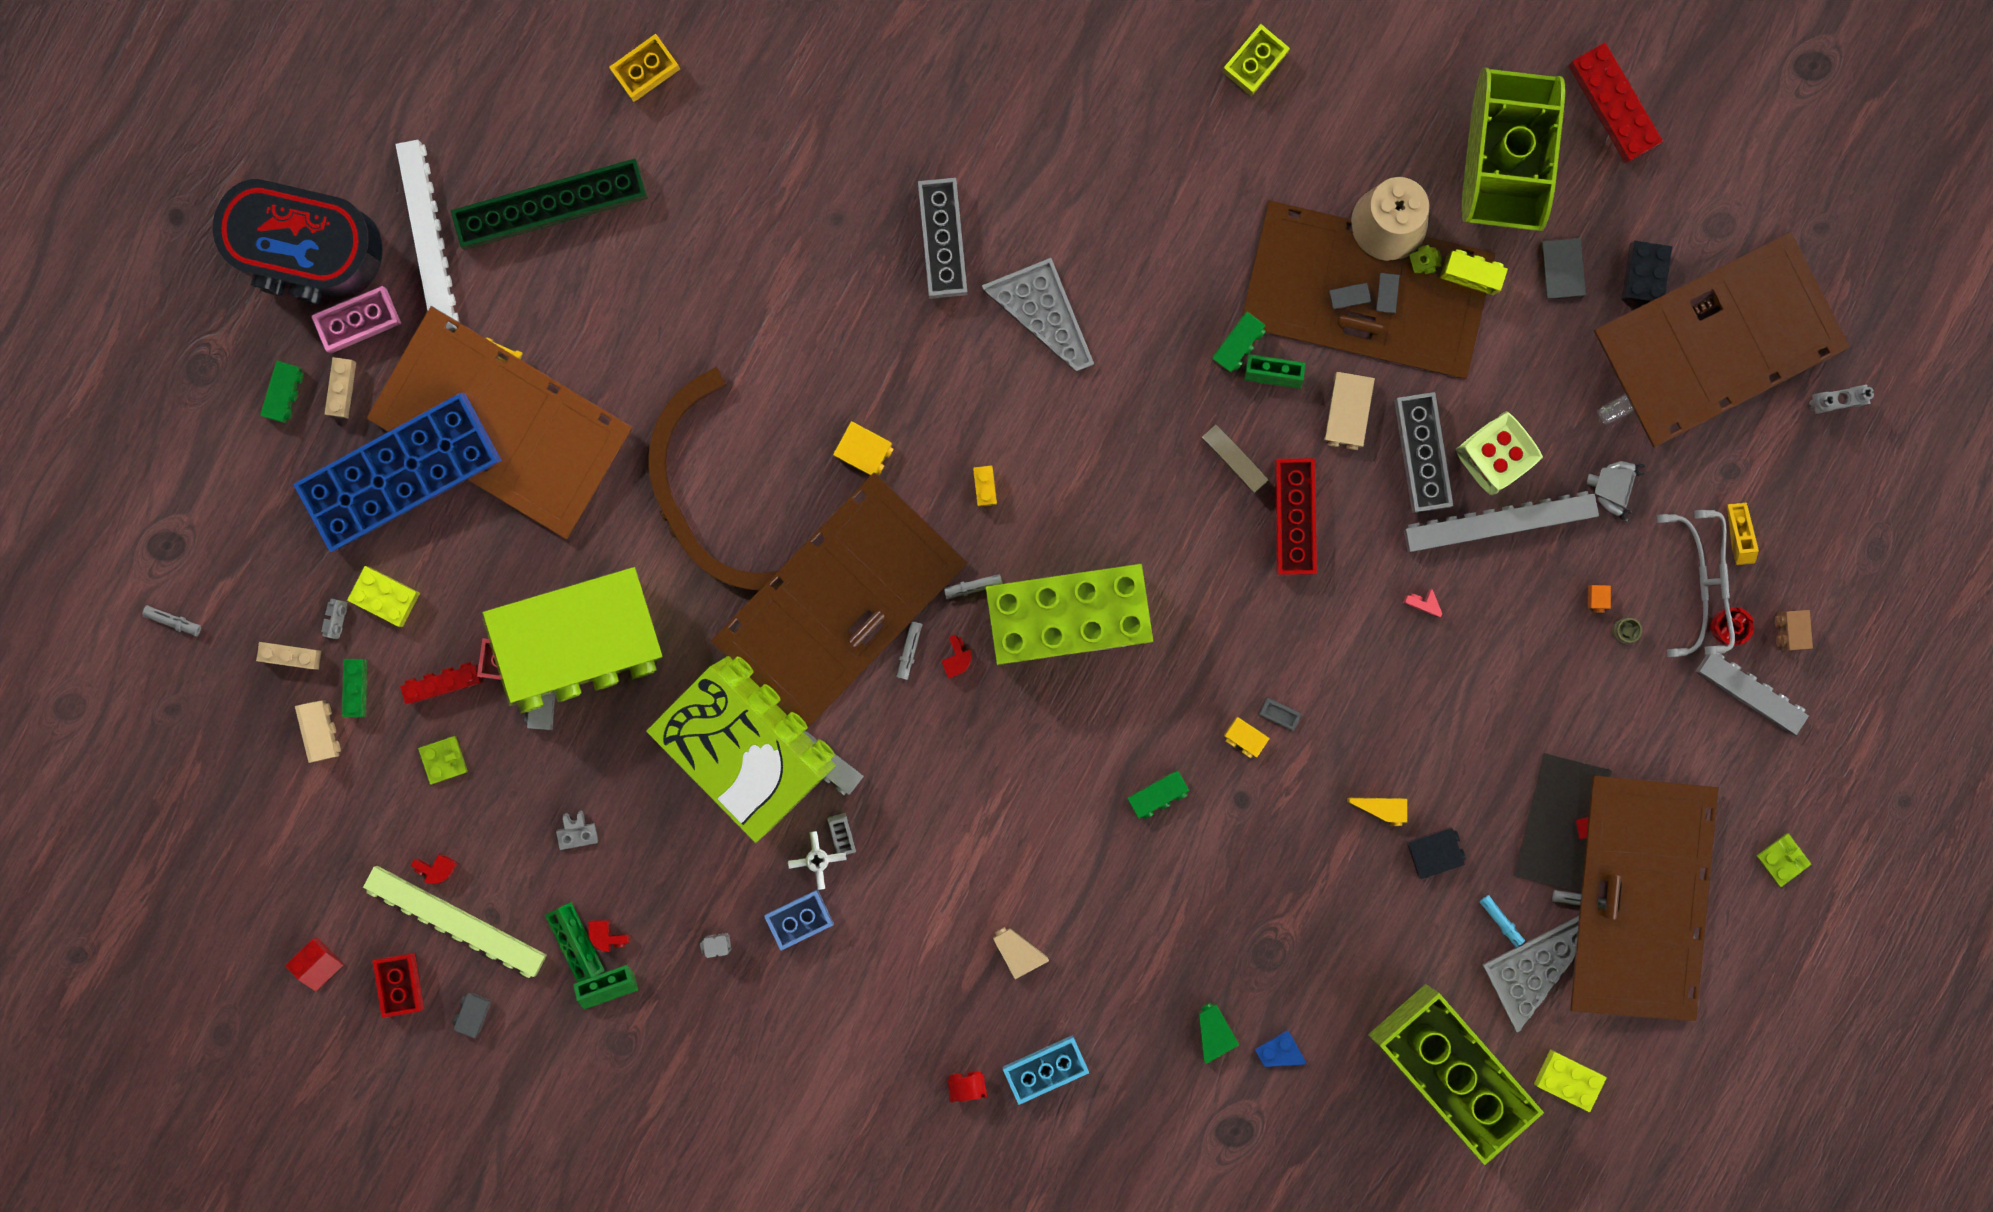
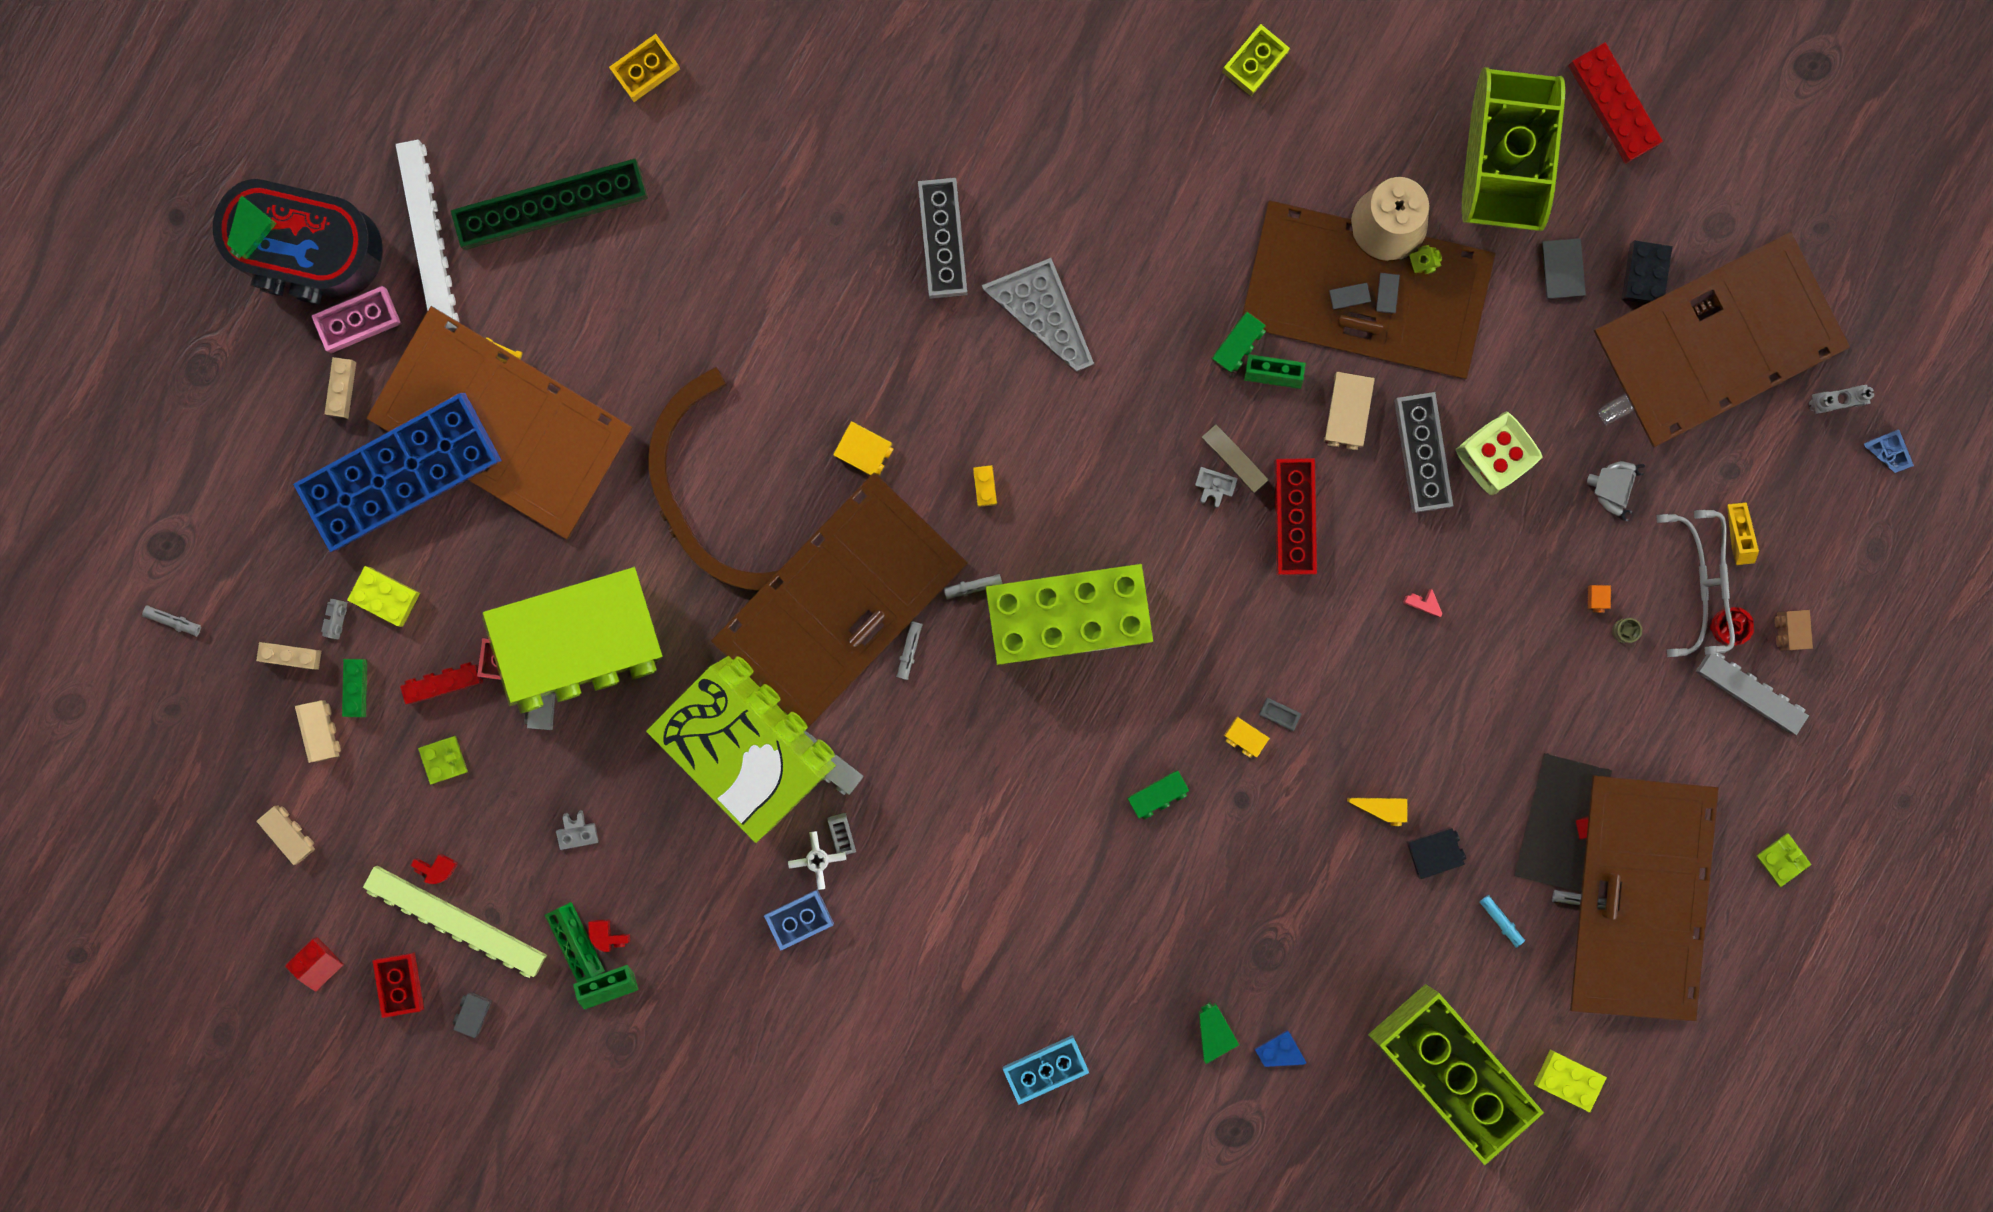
green brick [260,360,304,424] -> none
light grey brick [700,933,732,958] -> none
red brick [942,635,971,679] -> none
red brick [946,1071,988,1103] -> none
tan slope [993,927,1049,979] -> none
light grey brick [1404,491,1599,552] -> none
neon yellow brick [1440,250,1508,296] -> none
light grey wing [1482,916,1579,1032] -> none
none -> green slope [227,196,277,259]
none -> tan brick [257,805,315,865]
none -> light grey plate [1195,467,1238,508]
none -> medium blue slope [1864,429,1914,473]

